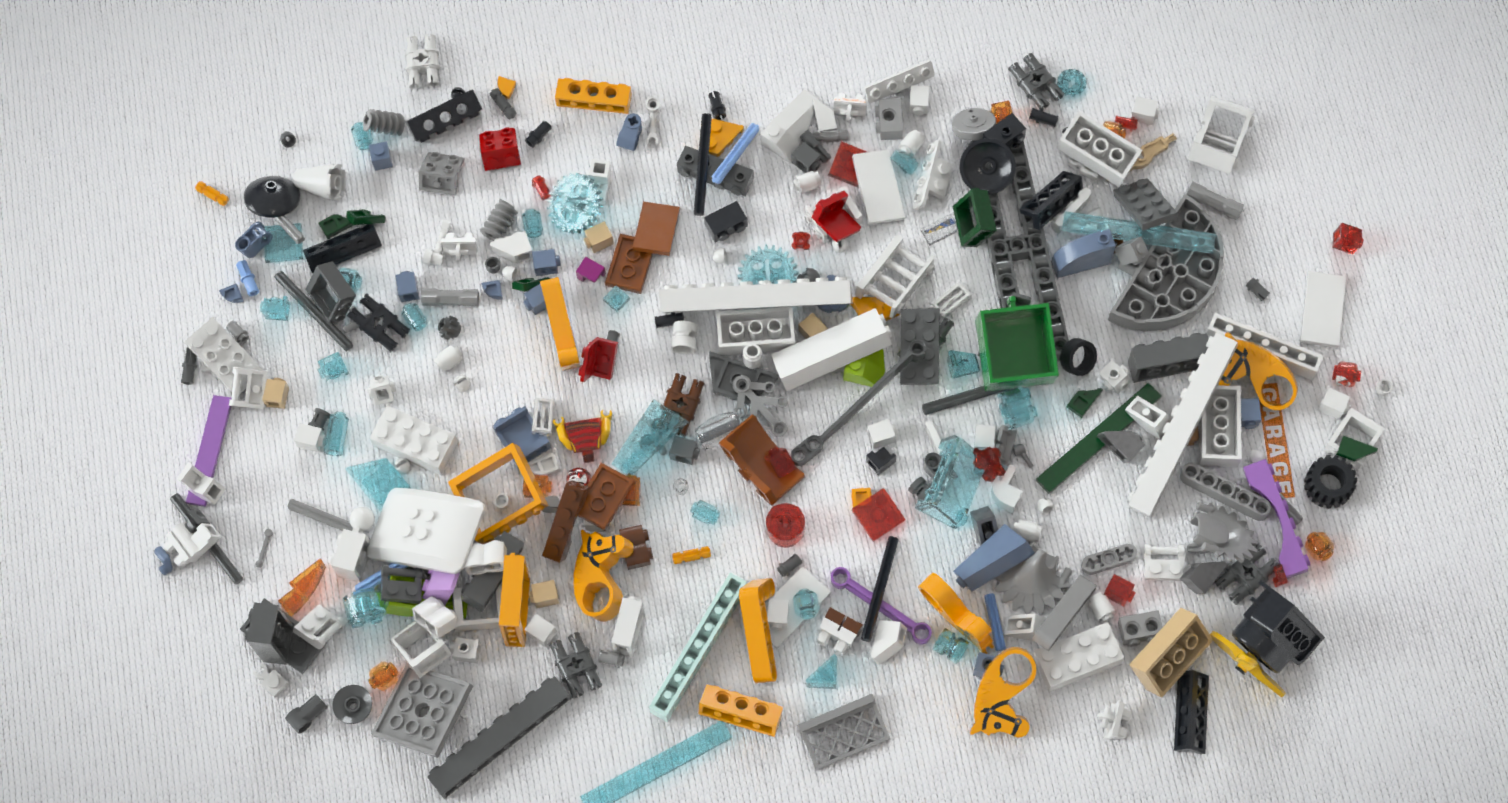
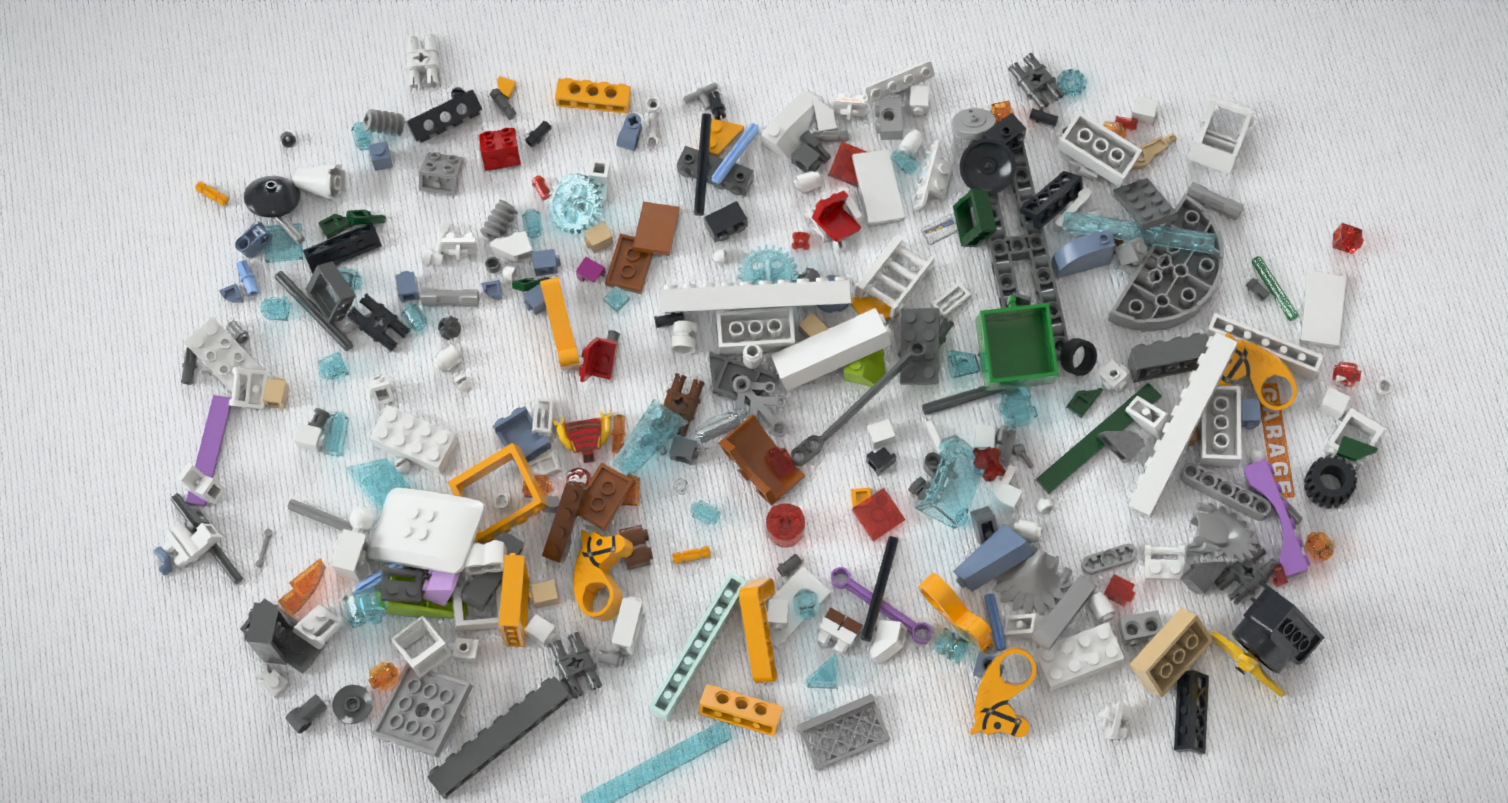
white brick [412,596,457,639] -> none
none -> clear orange axle [611,414,626,453]
none -> light grey piece [683,82,718,109]
none -> clear green axle [1251,256,1299,321]

